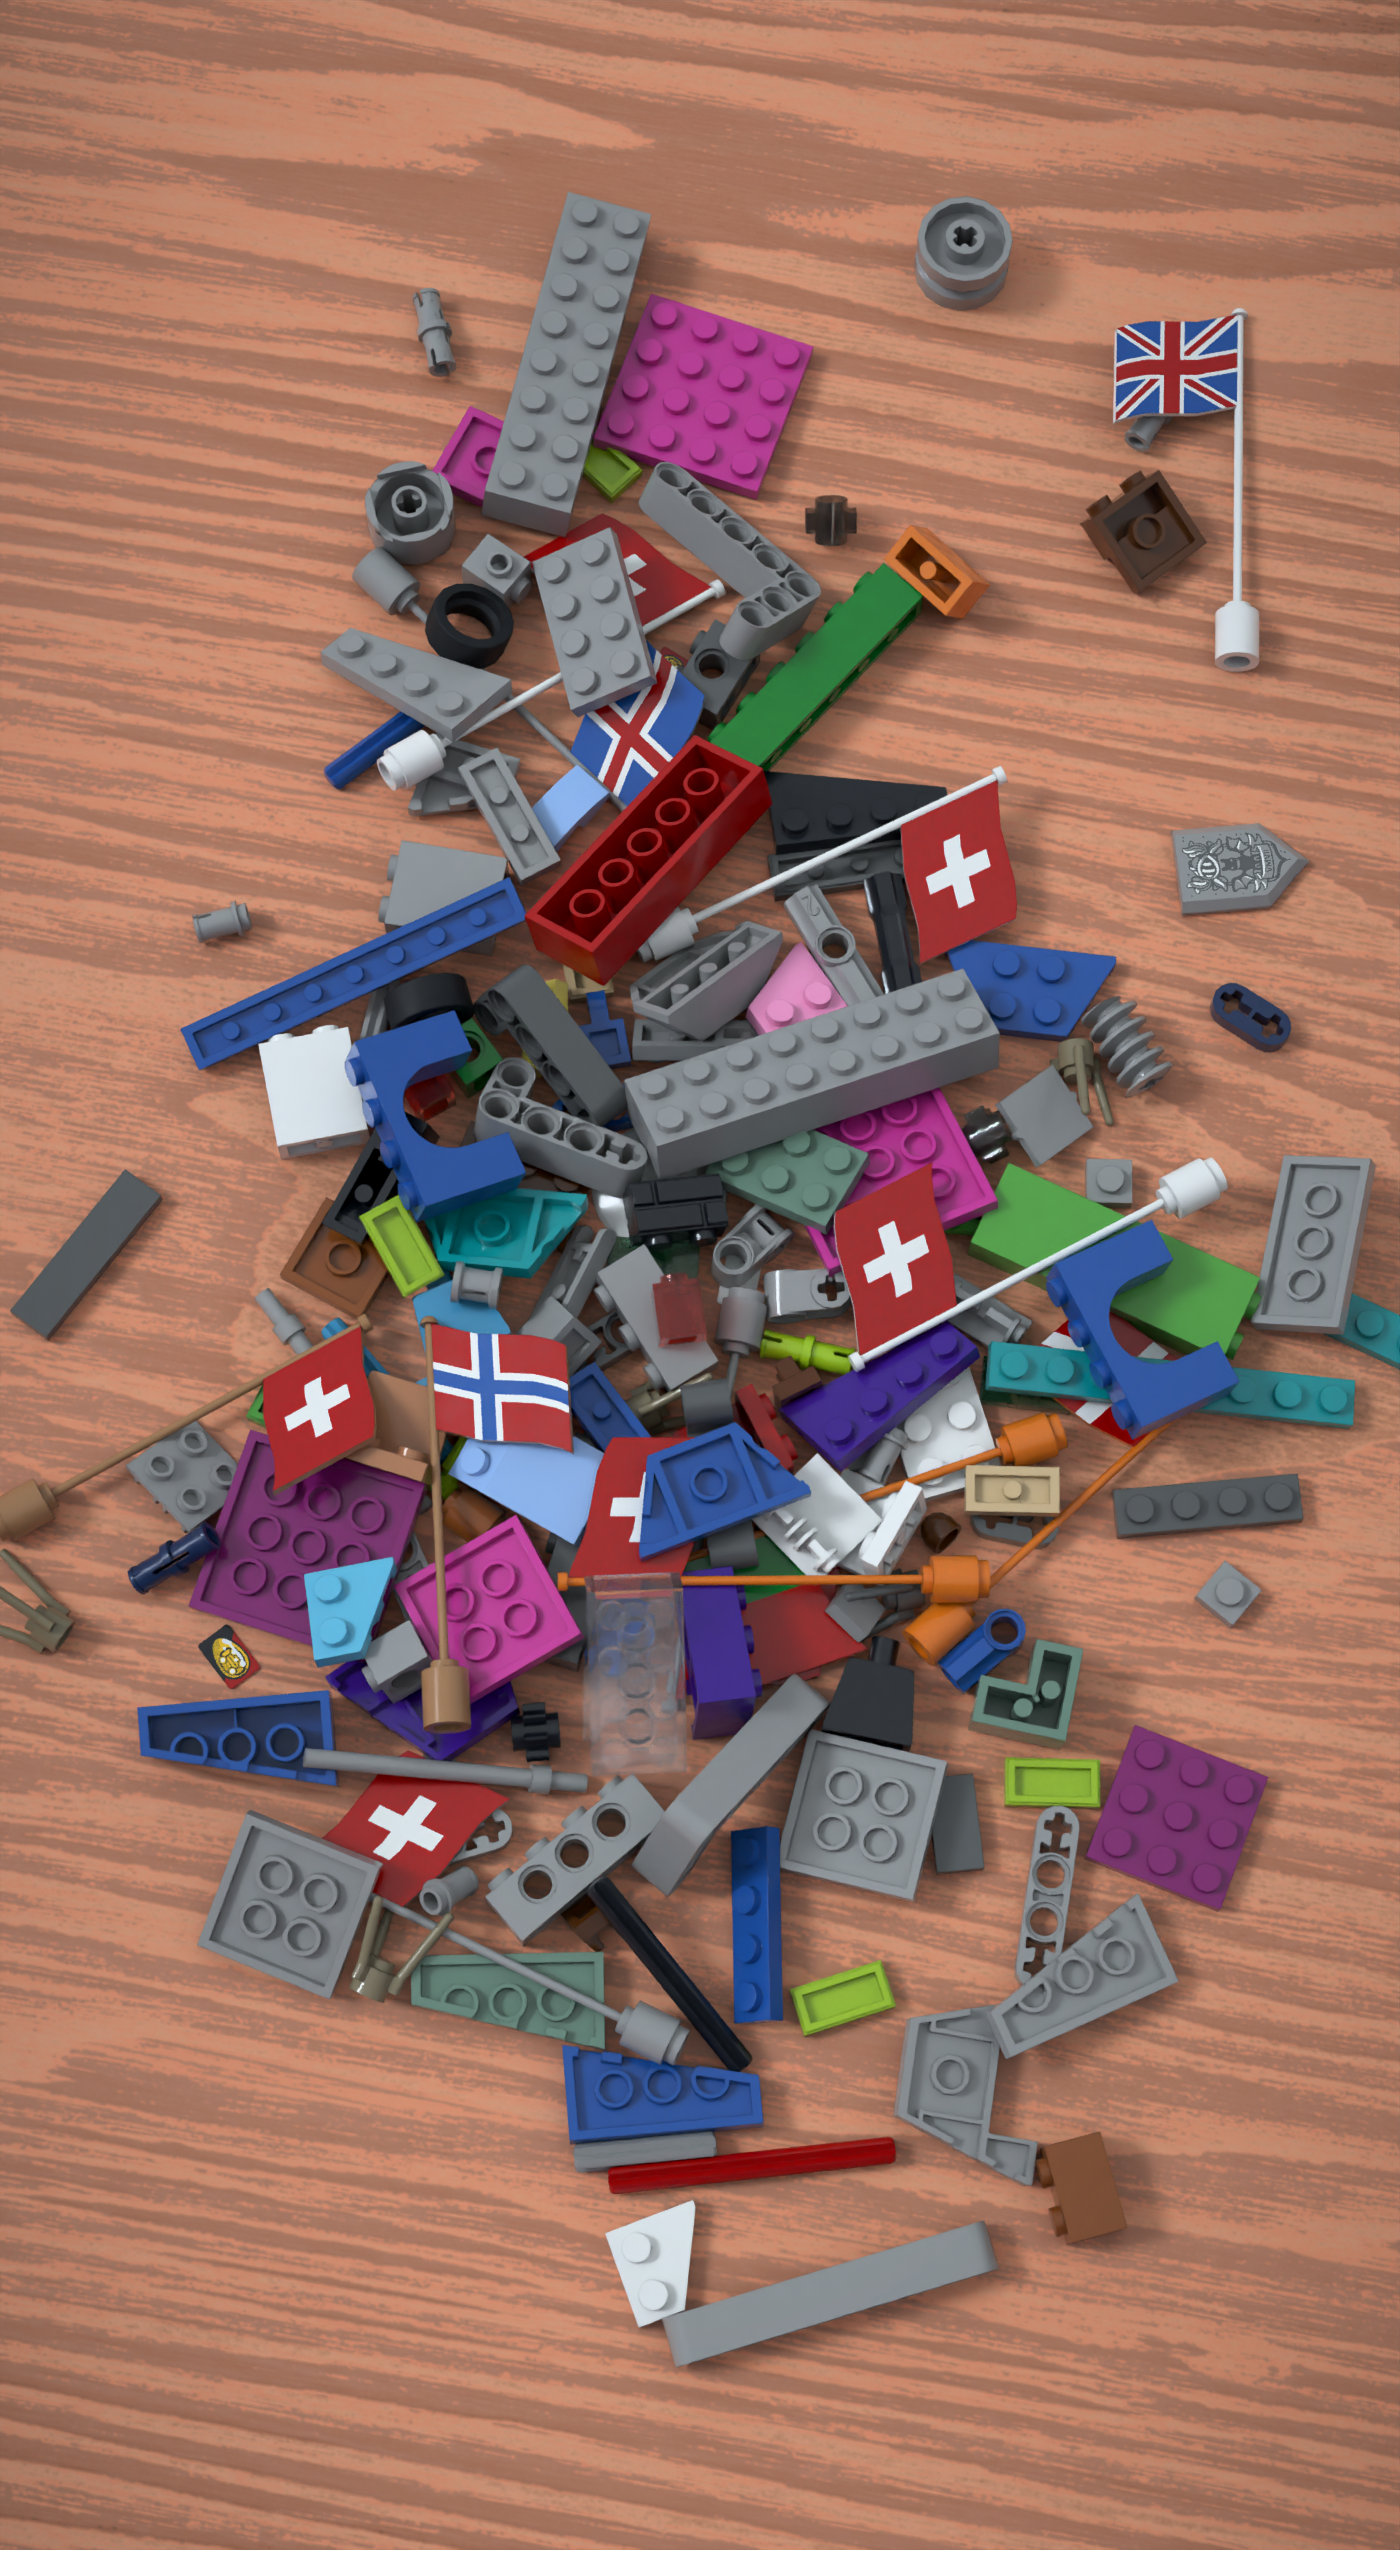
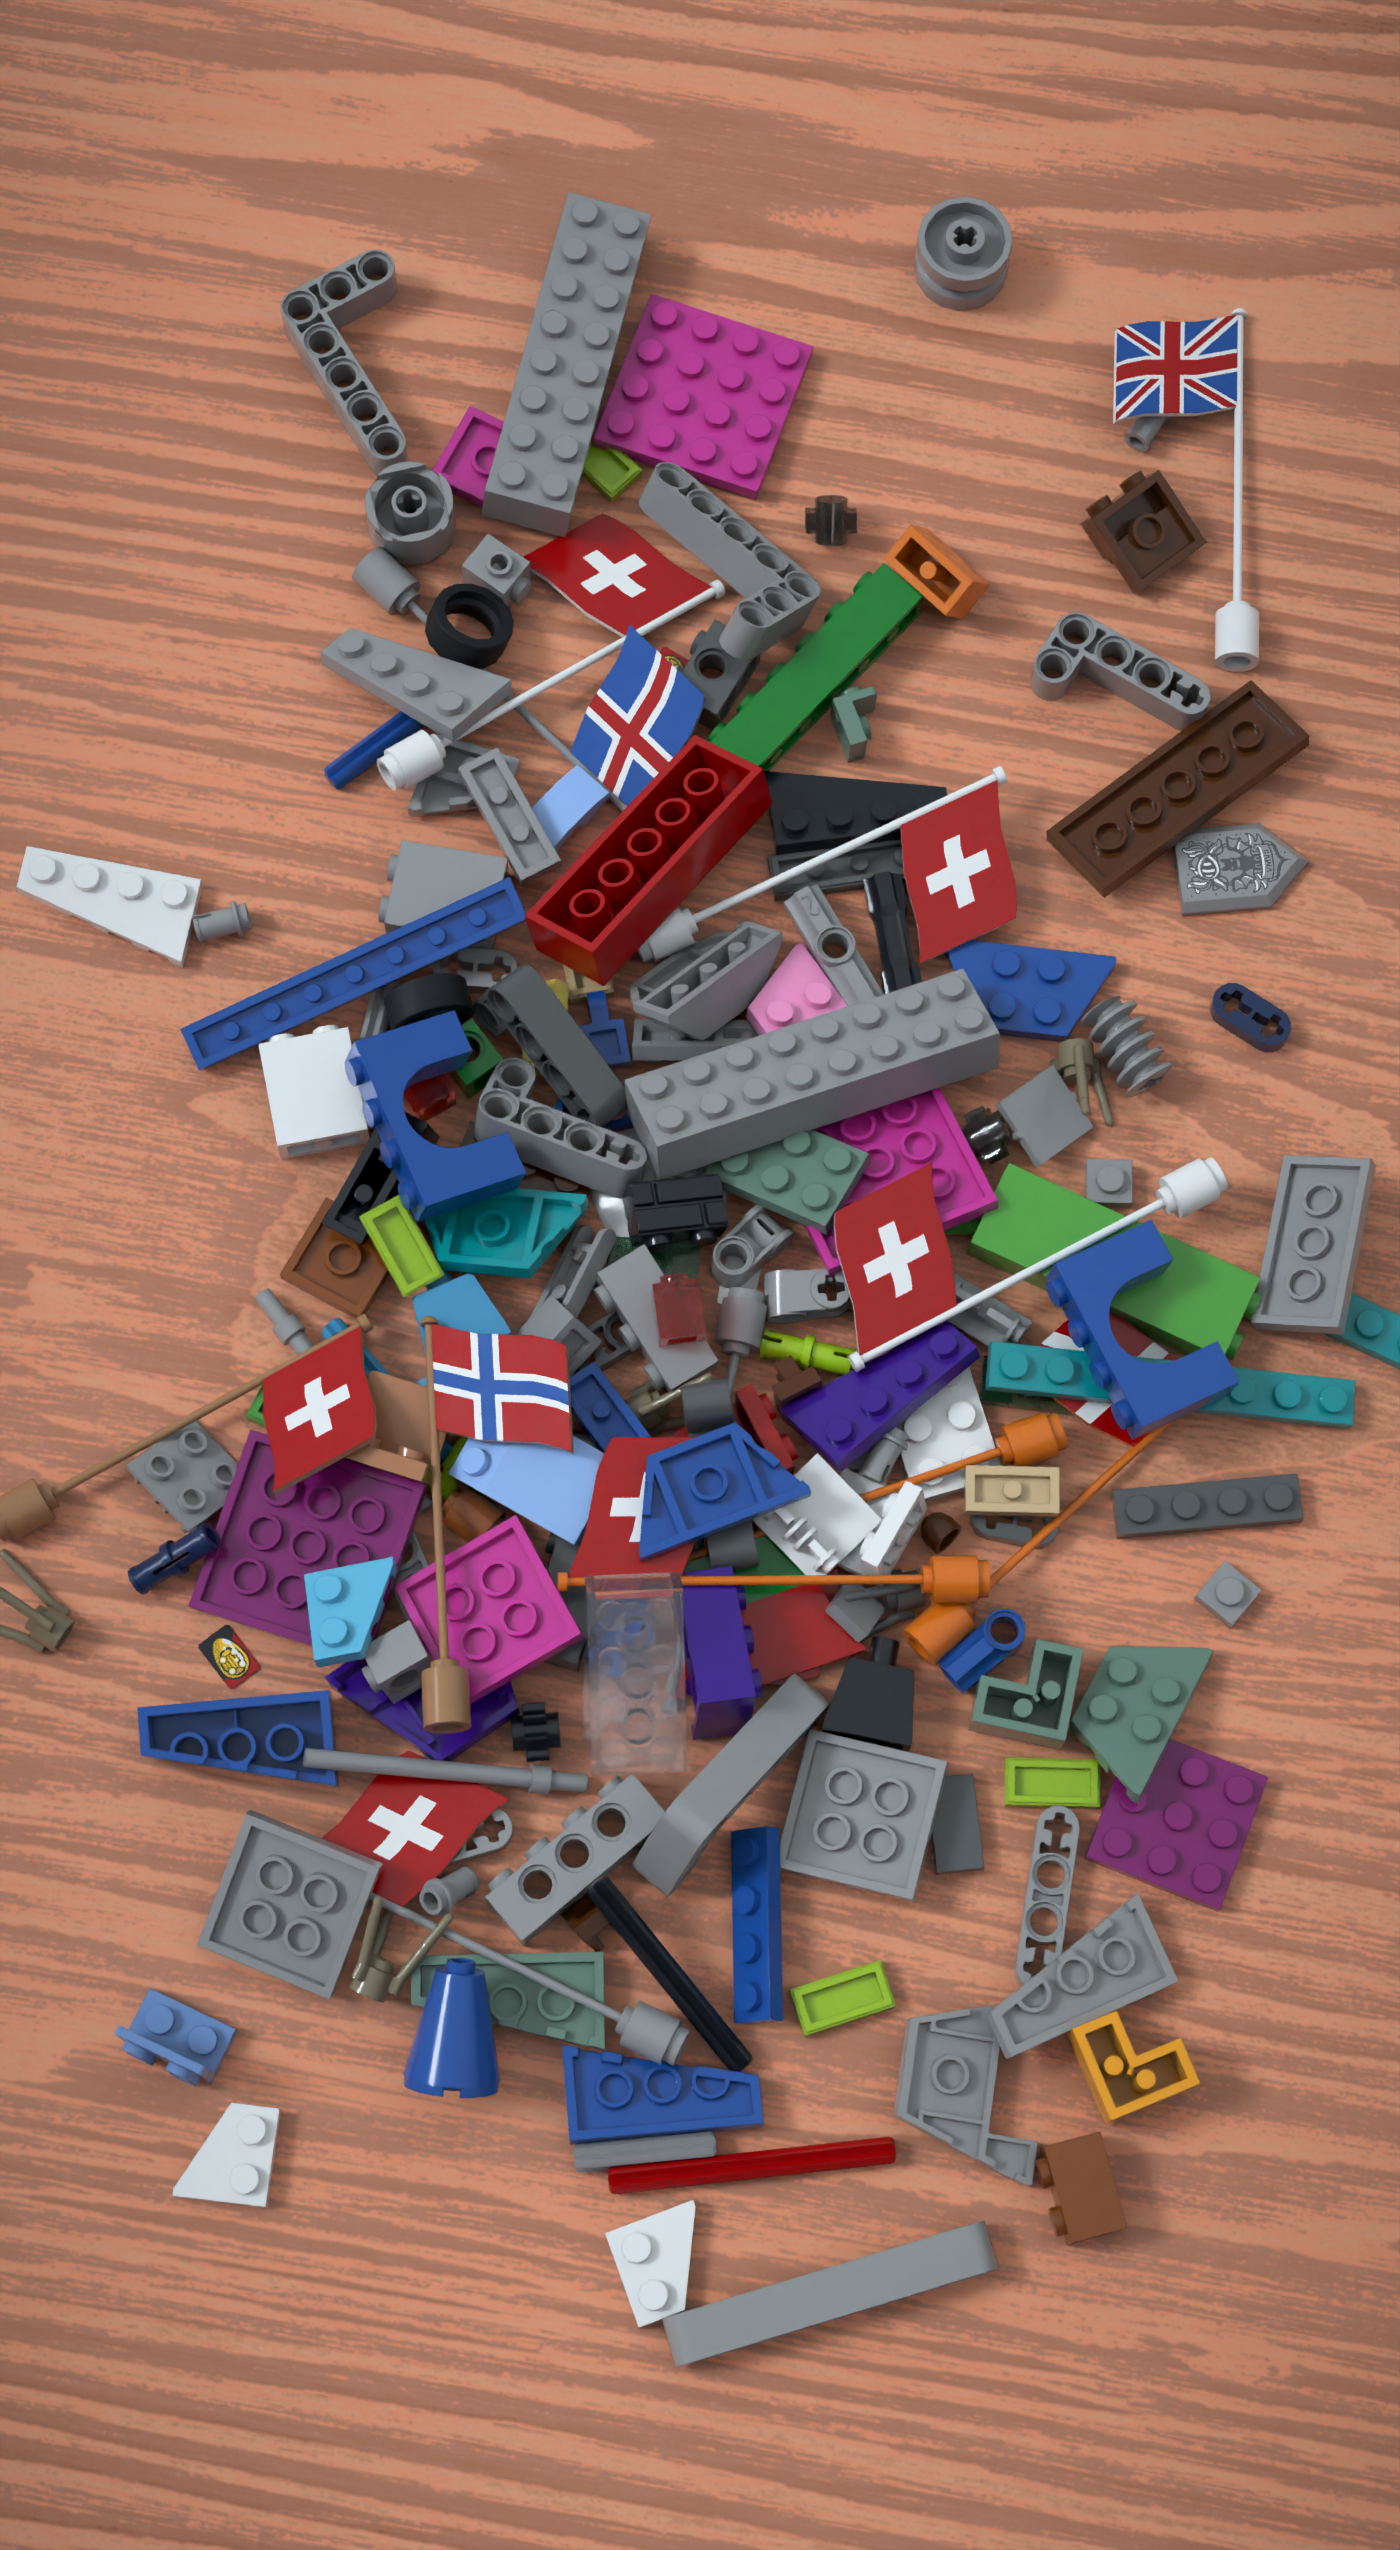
dark grey tile [10,1169,163,1341] -> none
light grey pin [412,288,457,377] -> none
light grey bush [450,1261,503,1309] -> none
light grey plate [532,527,657,717] -> none
none -> white wing [16,846,203,968]
none -> medium blue bracket [115,1988,237,2087]
none -> white wing [172,2103,281,2208]
none -> light grey beam [281,250,408,476]
none -> blue cone [403,1958,500,2098]
none -> light grey beam [433,947,517,994]
none -> sand green bracket [830,686,877,763]
none -> light grey beam [1030,612,1211,731]
none -> reddish brown plate [1046,680,1309,898]
none -> light orange brick [1067,2010,1200,2125]
none -> sand green wing [1070,1646,1213,1804]

